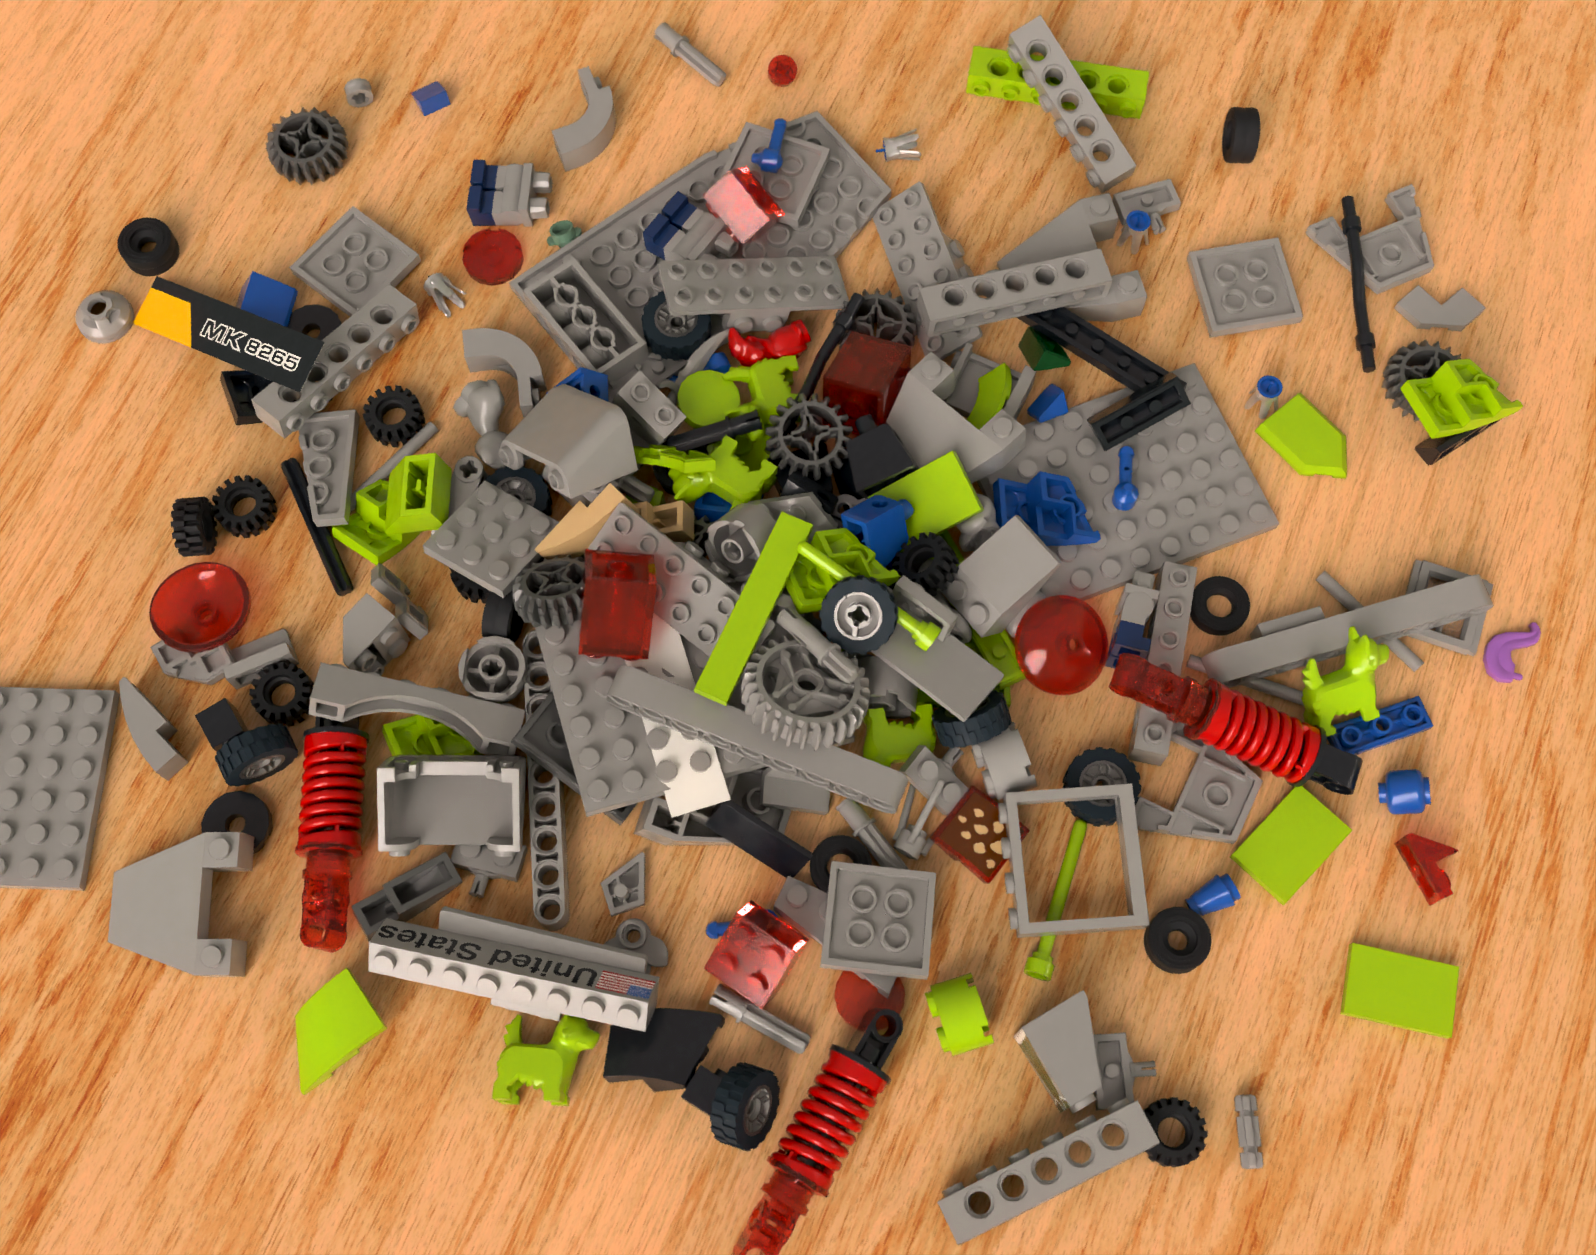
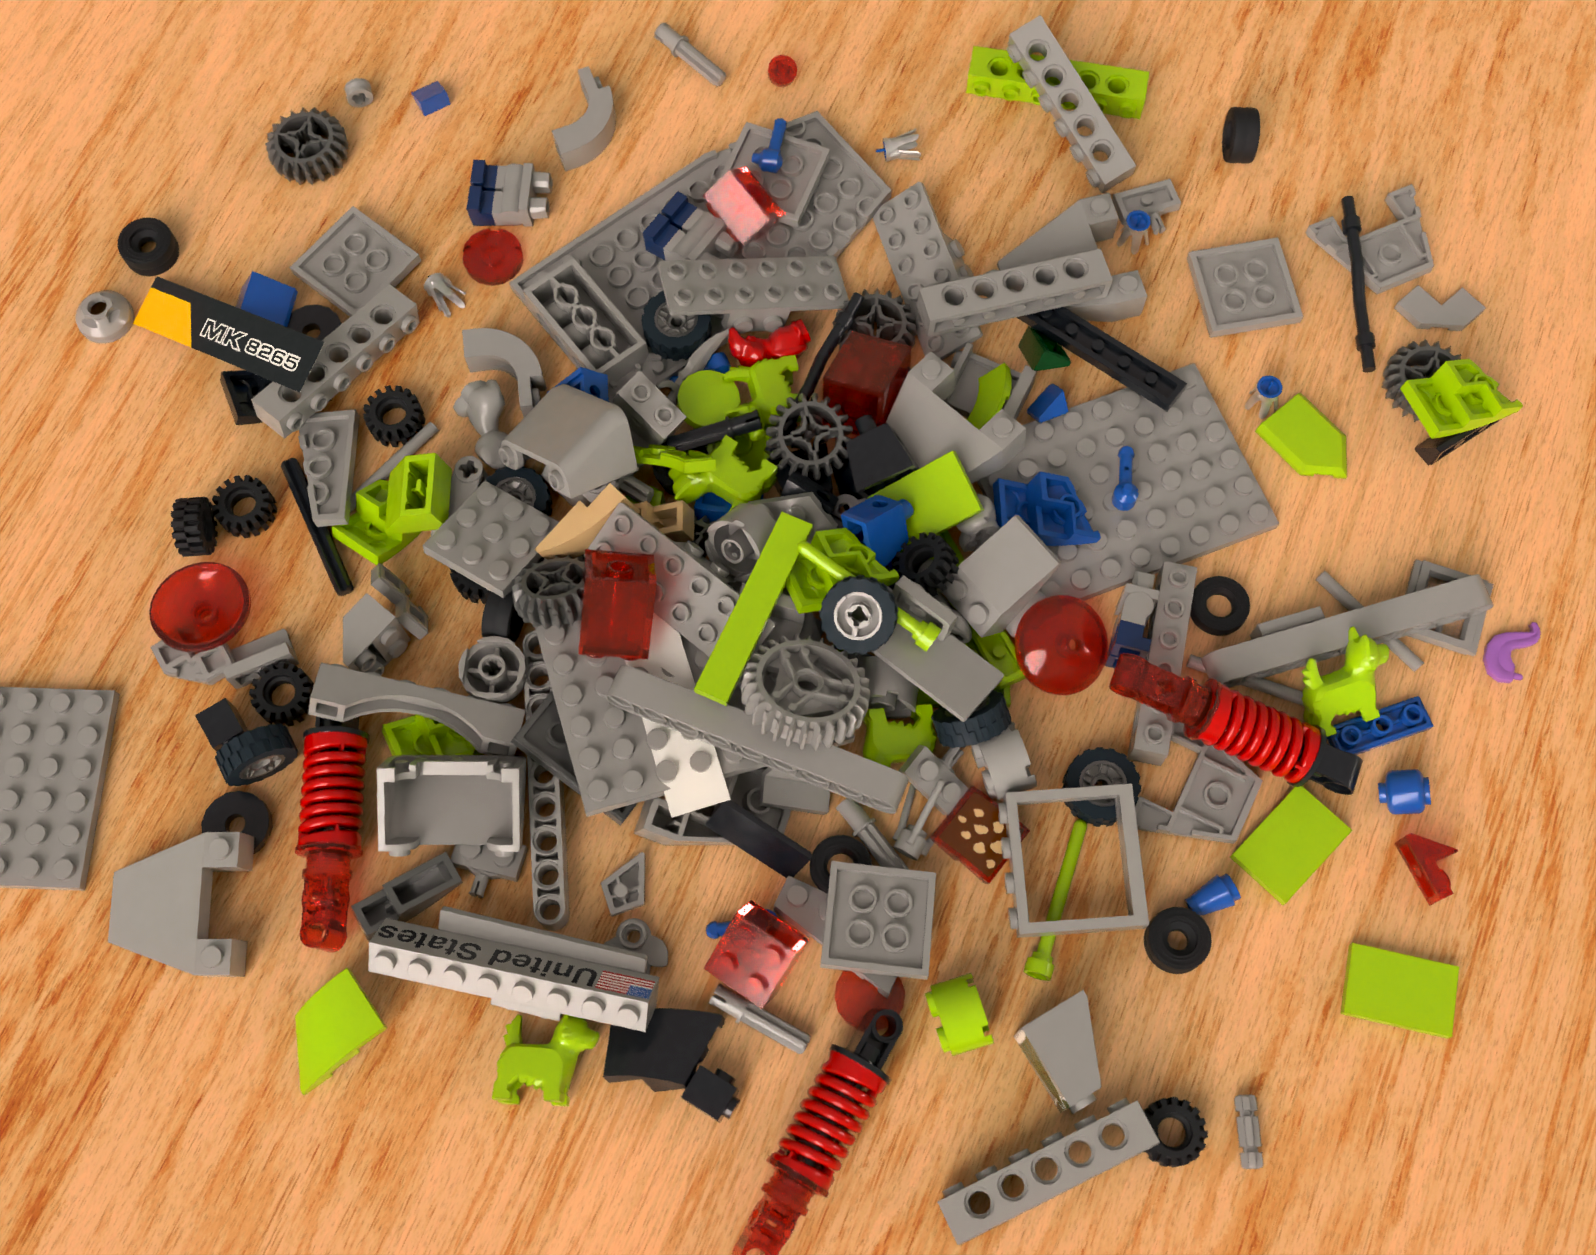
light grey slope [119,677,189,781] -> none
sand green plate [547,220,582,248] -> none
black wheel [710,1062,780,1151] -> none
light grey axle [776,606,860,684] -> none
black slope [1087,372,1191,451] -> none
light grey plate [1093,1033,1156,1110] -> none

